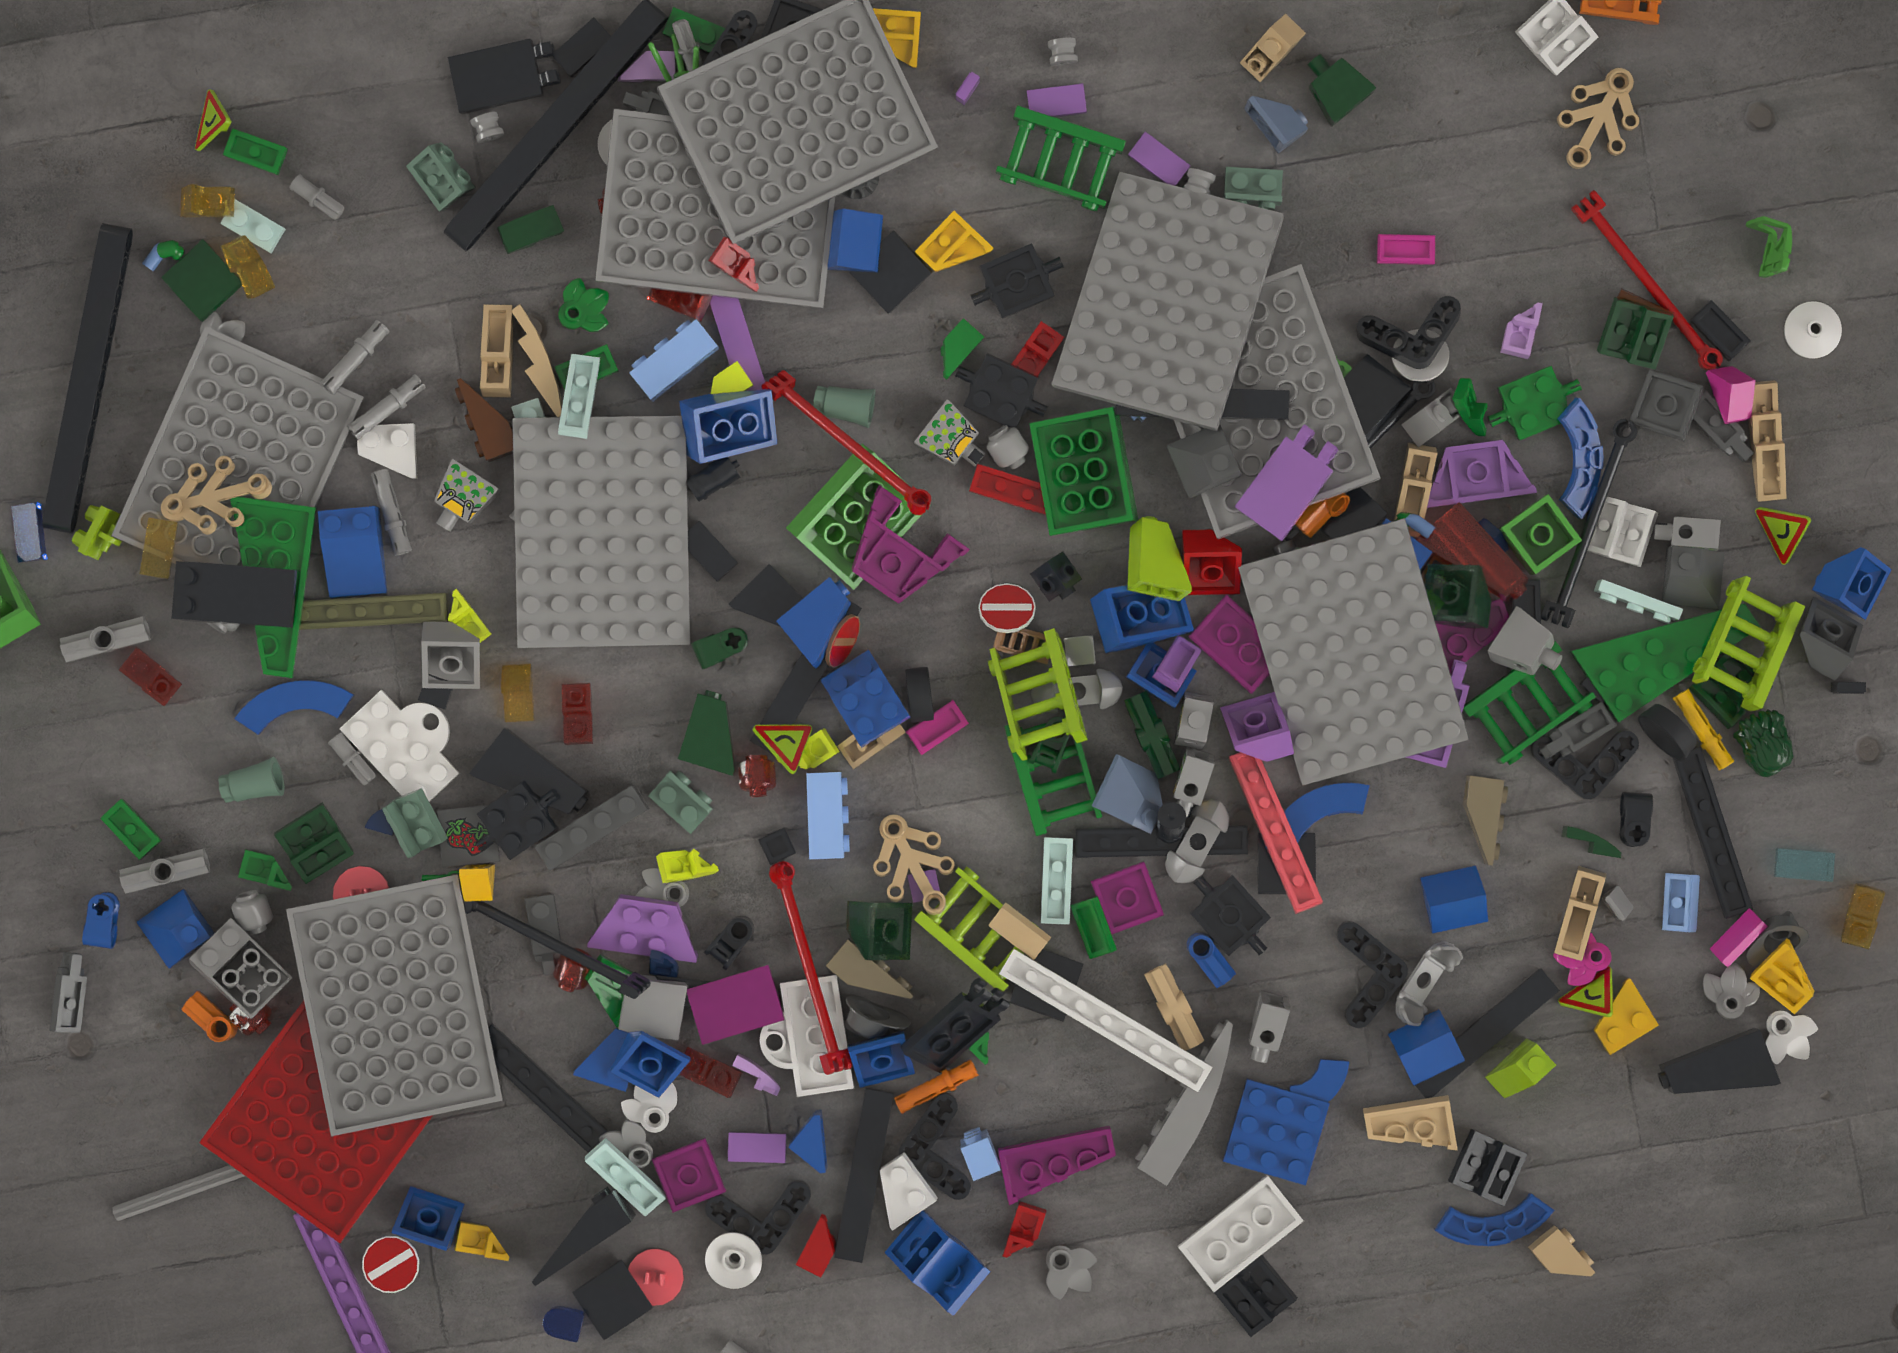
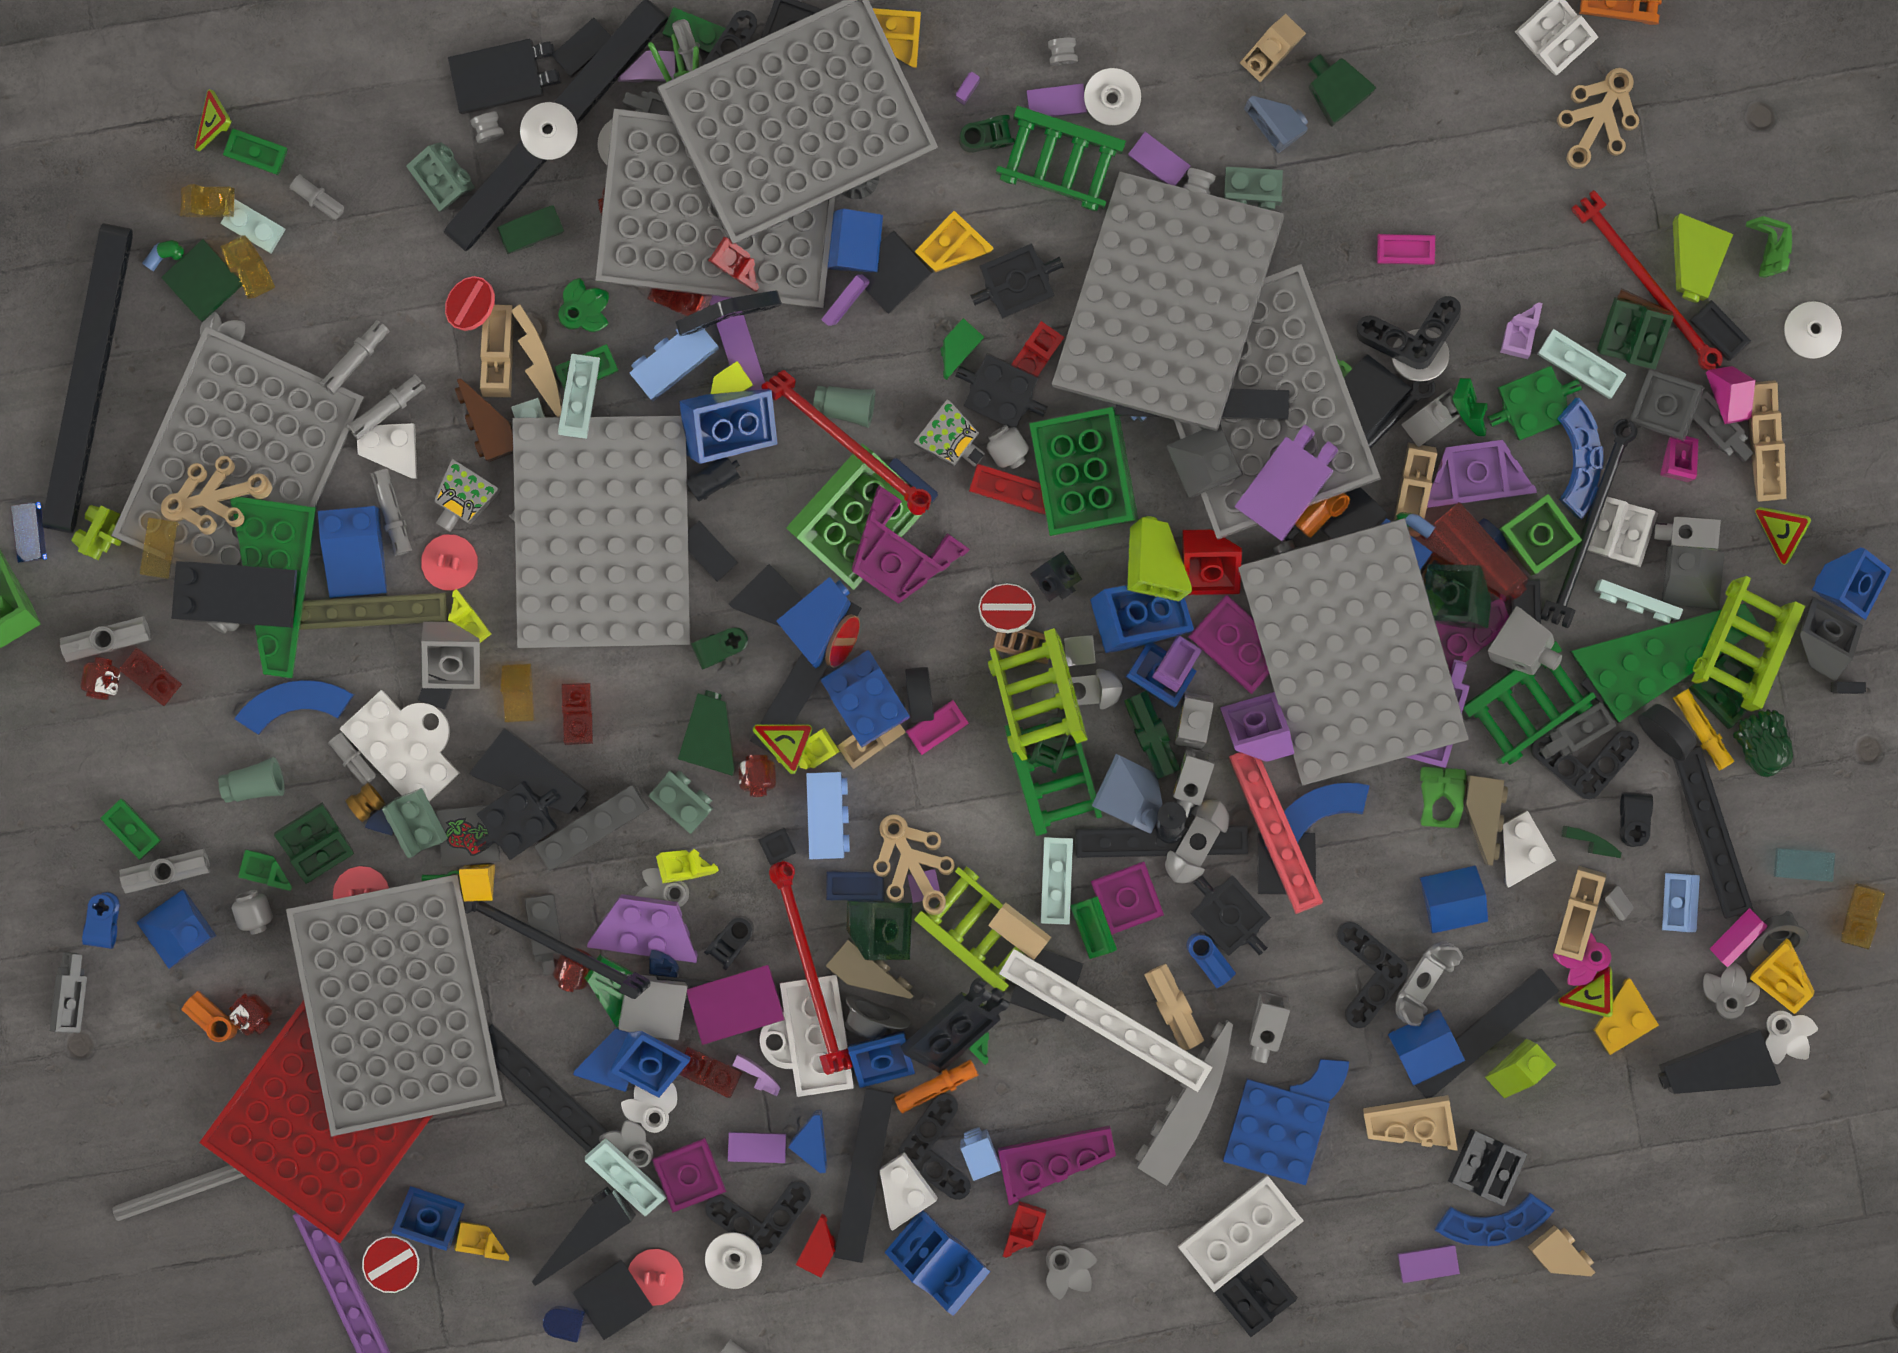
light grey slope [189,918,292,1019] -> none
none -> clear red head [80,657,121,700]
none -> pearl gold wheel [345,783,386,822]
none -> coral piece [421,534,478,591]
none -> red piece [445,276,495,331]
none -> white dish [520,102,578,160]
none -> black beam [675,290,782,336]
none -> medium lavender tile [821,274,870,326]
none -> dark blue tile [826,871,884,901]
none -> dark blue tile [888,458,938,504]
none -> dark green piece [959,115,1015,153]
none -> white dish [1084,68,1141,125]
none -> medium lavender tile [1397,1244,1460,1283]
none -> bright green piece [1420,767,1467,828]
none -> white wing [1502,811,1556,888]
none -> light aqua plate [1537,329,1626,399]
none -> dark pink slope [1660,436,1699,482]
none -> lime slope [1673,213,1733,303]

